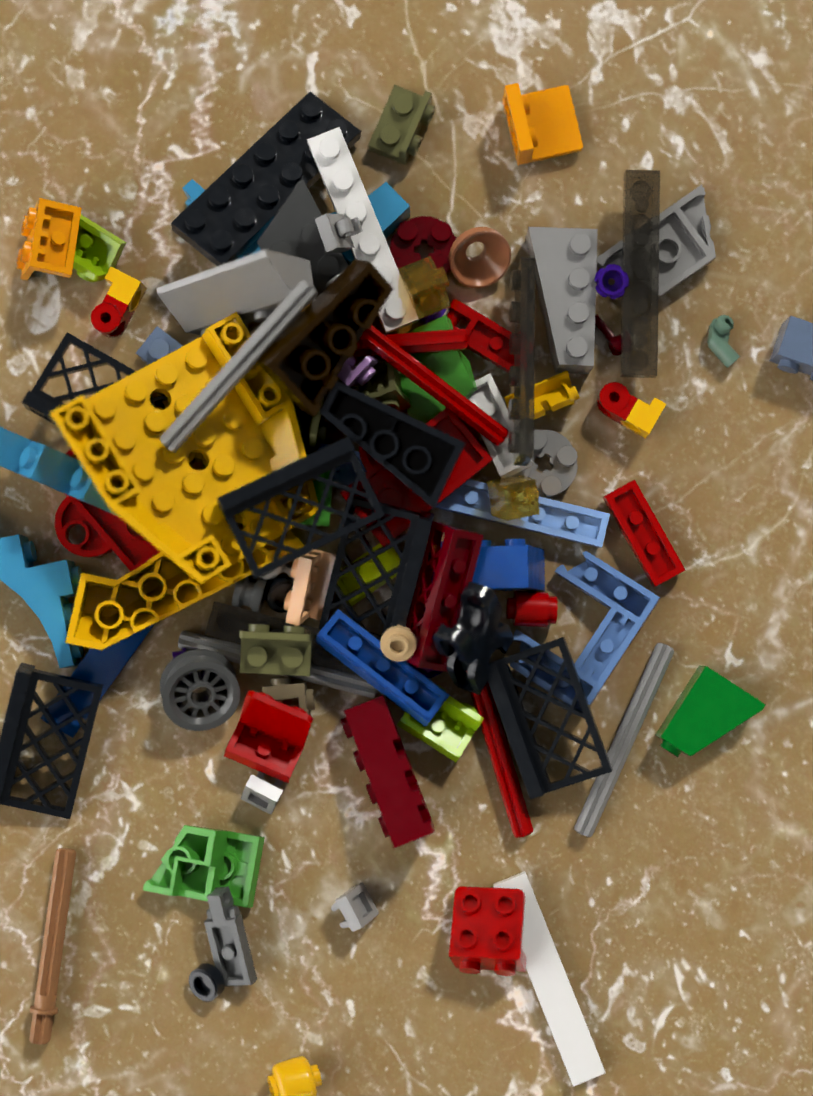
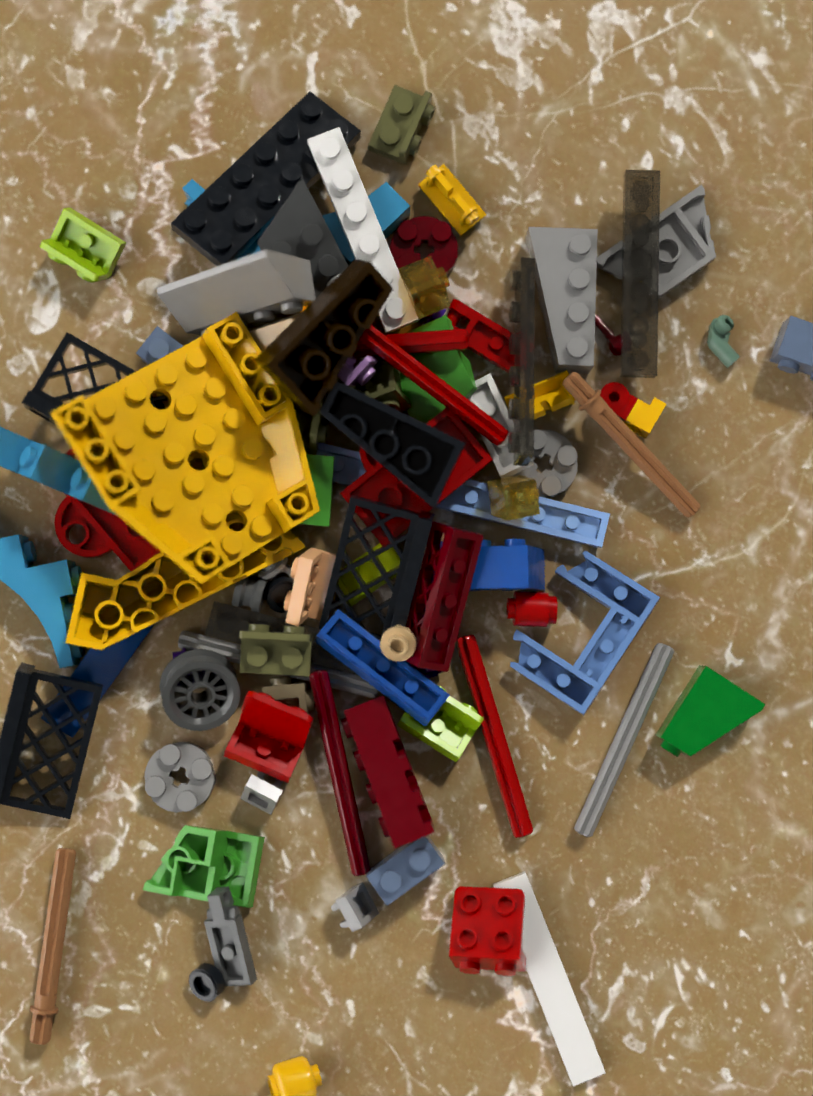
light orange bracket [16,198,82,281] -> none
leg [91,266,147,338] -> none
light grey axle [160,280,317,452] -> none
black fence [216,436,385,578] -> none
light grey tile [315,214,362,253] -> none
black piece [433,582,514,695] -> none
nougat piece [449,227,511,288] -> none
black fence [487,637,613,800] -> none
light orange bracket [502,83,583,165] -> none
dark purple plate [594,264,629,299] -> none
red plate [603,479,685,587] -> none
none -> light grey plate [144,742,216,813]
none -> dark red axle [309,670,370,876]
none -> sand blue brick [366,836,445,906]
none -> yellow hinge [418,164,487,237]
none -> medium nougat axle [562,372,700,518]

